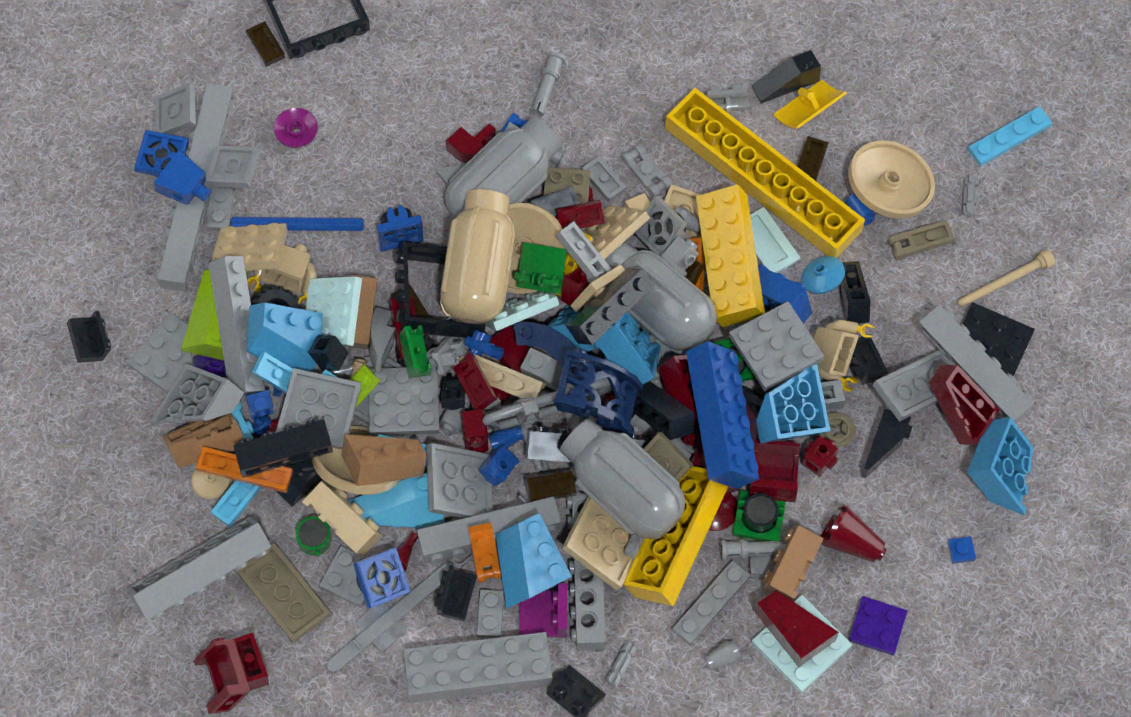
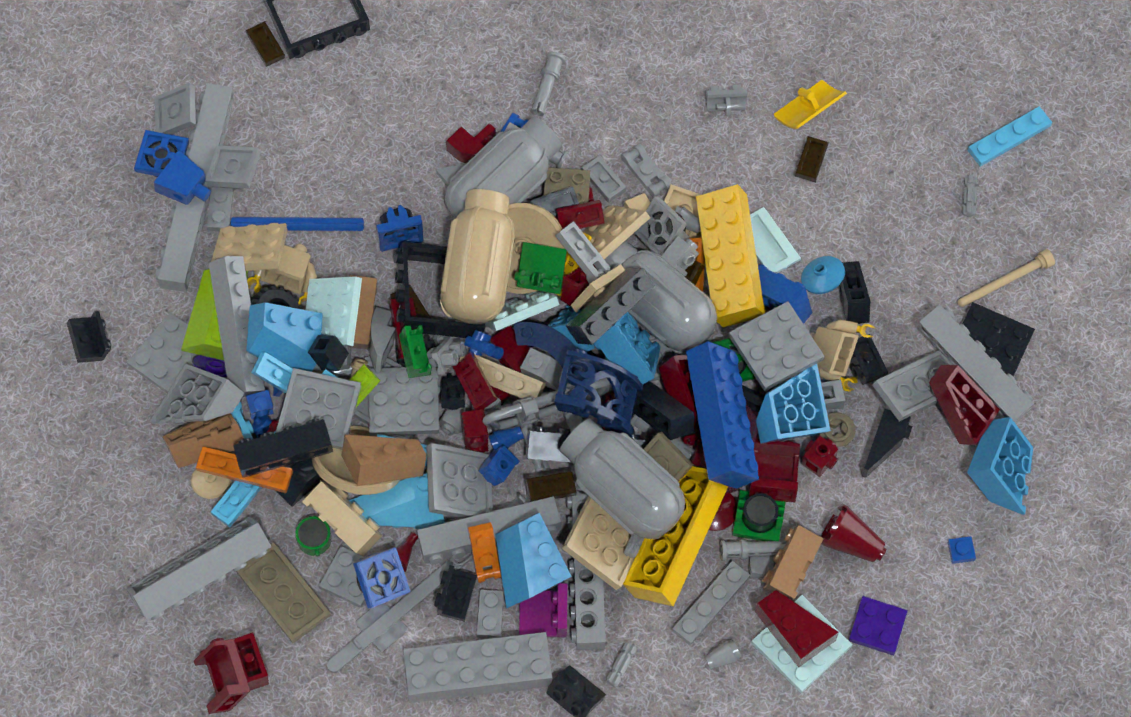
magenta dish [274,108,318,148] -> none
yellow brick [665,88,865,258] -> none
black slope [752,50,821,104] -> none
blue brick [845,193,876,226] -> none
tan dish [848,140,935,219] -> none
dark tan plate [888,220,955,261] -> none

